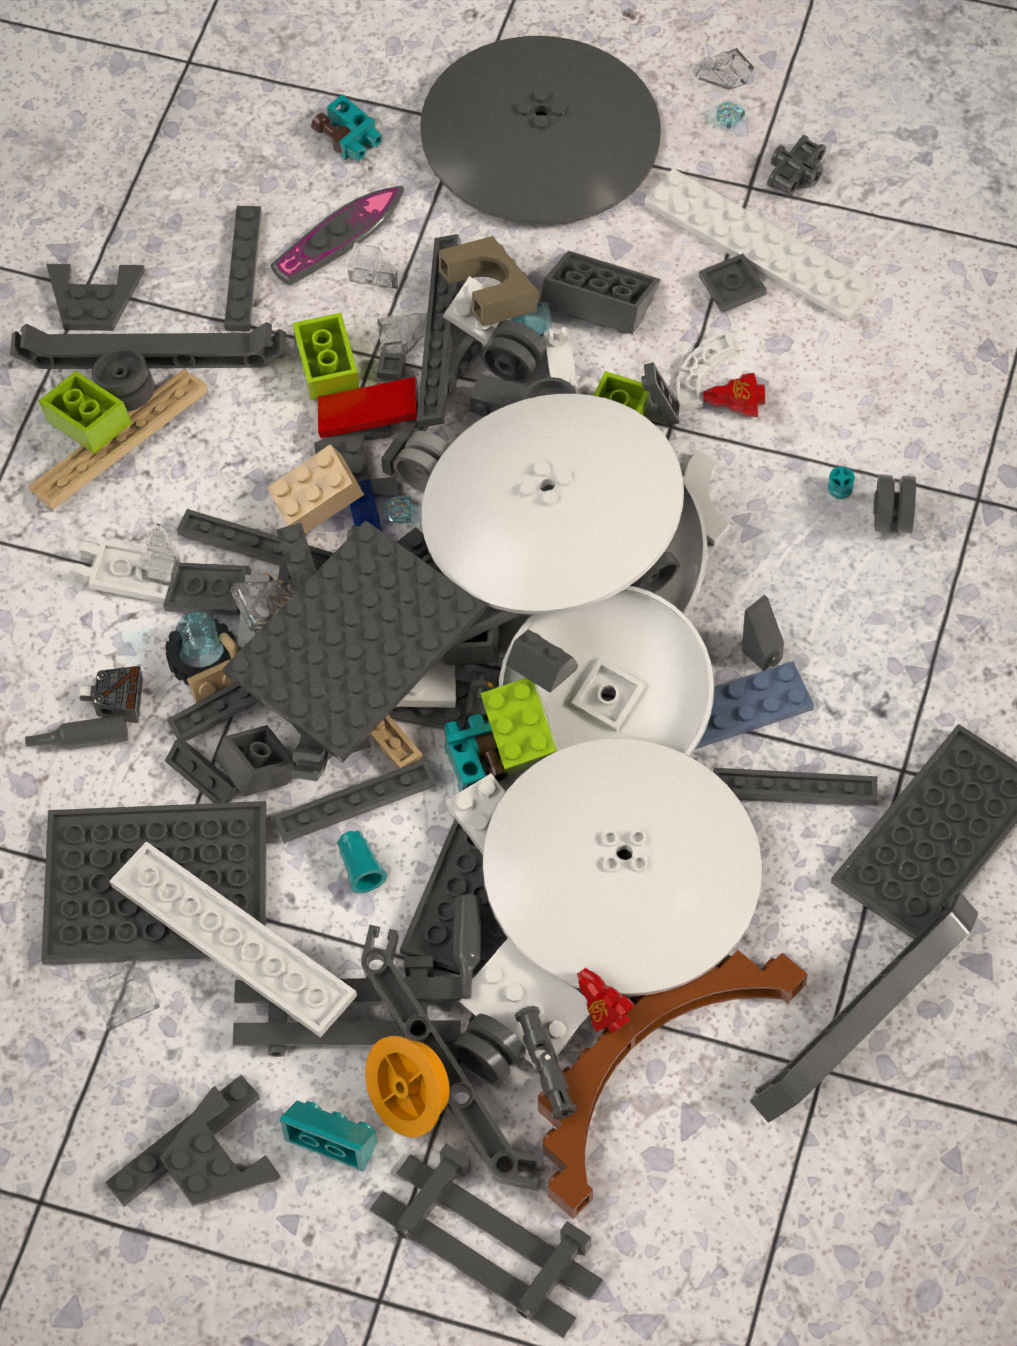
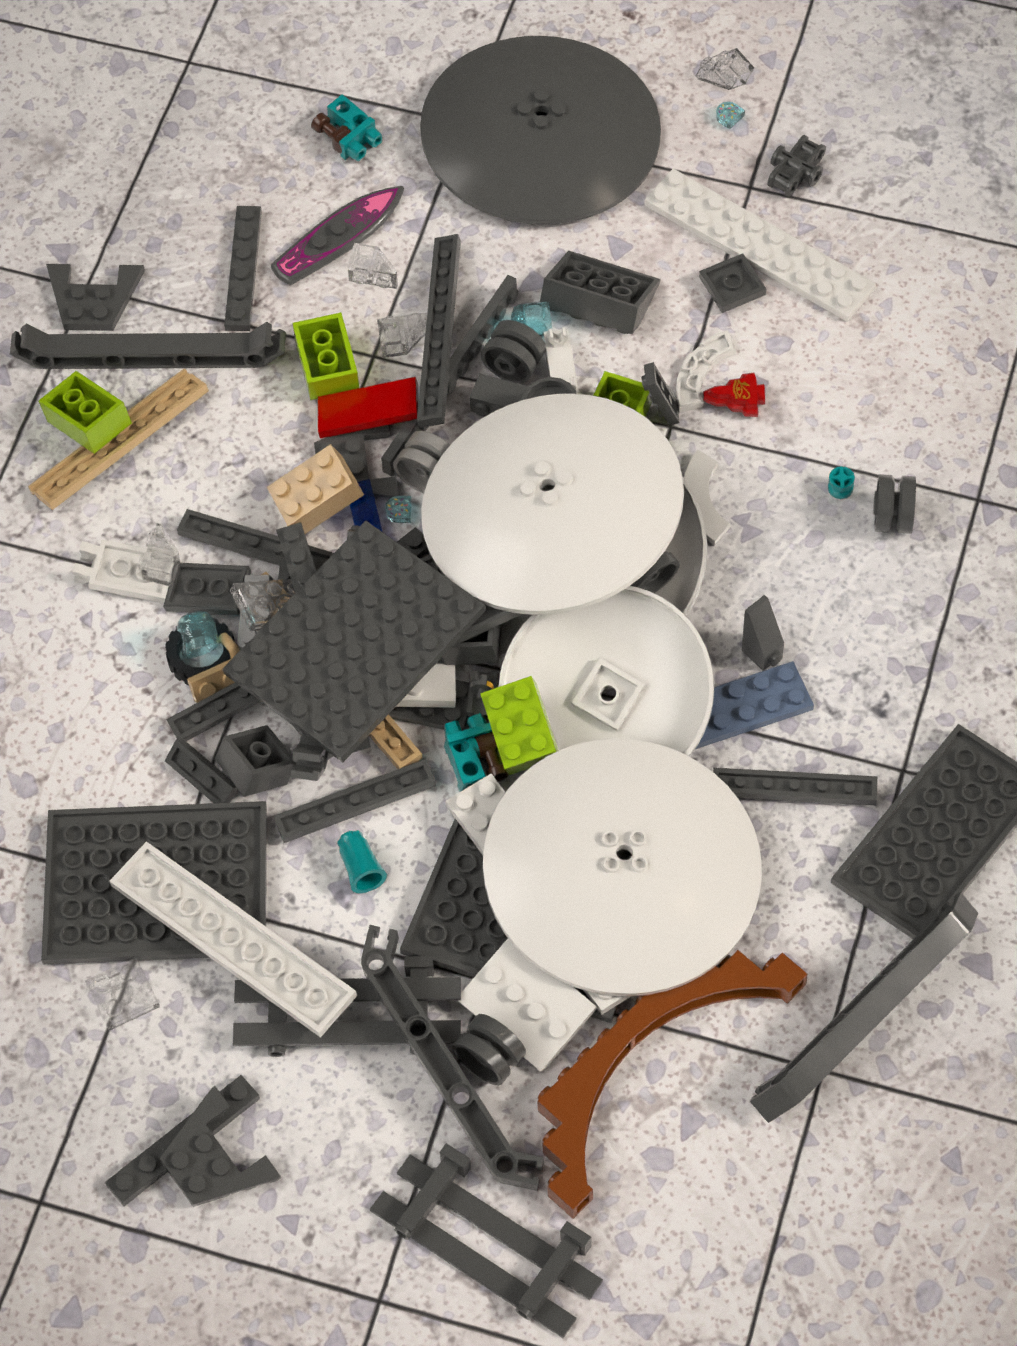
dark grey piece [25,714,129,749] -> none
torso [80,666,144,723] -> none
dark grey wheel [92,348,155,412] -> none
teal slope [280,1100,378,1172] -> none
light orange piece [365,1036,449,1138] -> none
dark grey plate [377,352,406,380] -> none
dark tan arch [439,236,540,326] -> none
white plate [443,276,499,345] -> none
dark grey piece [453,894,482,999] -> none
dark grey slope [506,629,578,693] -> none
dark grey piece [515,1006,577,1120] -> none
red rock [577,967,634,1034] -> none

